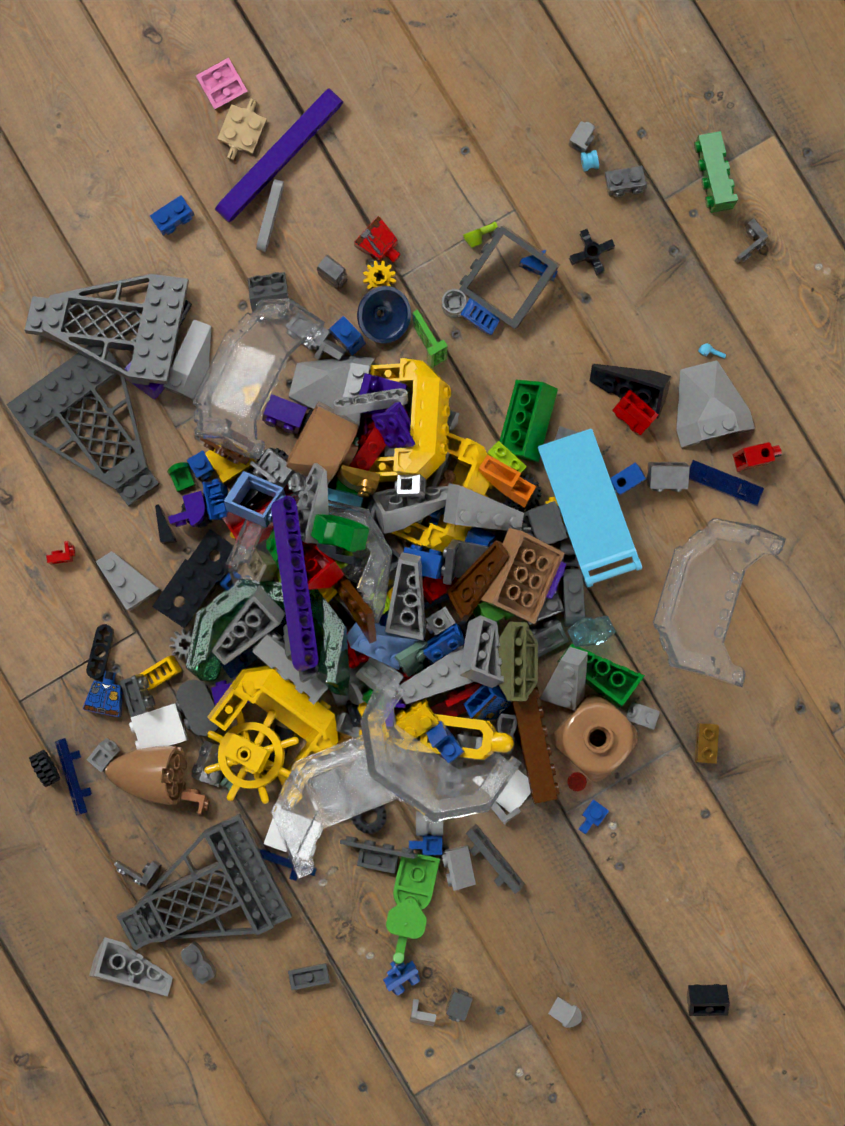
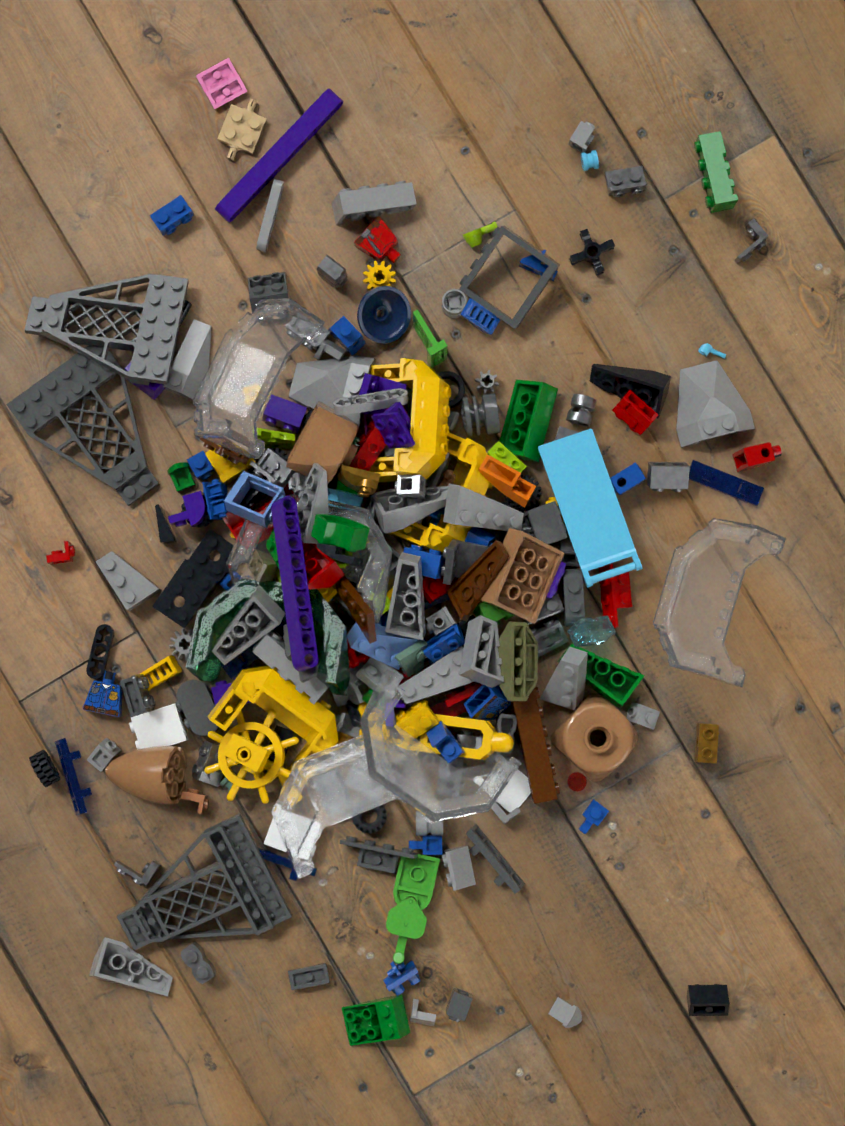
none -> lime wing [255,428,296,450]
none -> light grey wedge [332,181,417,225]
none -> green slope [342,995,411,1046]
none -> black tyre [438,371,465,408]
none -> dark grey wheel [461,393,500,437]
none -> light grey gear [475,370,499,394]
none -> flat silver wheel [566,394,597,427]
none -> red bracket [599,563,632,629]

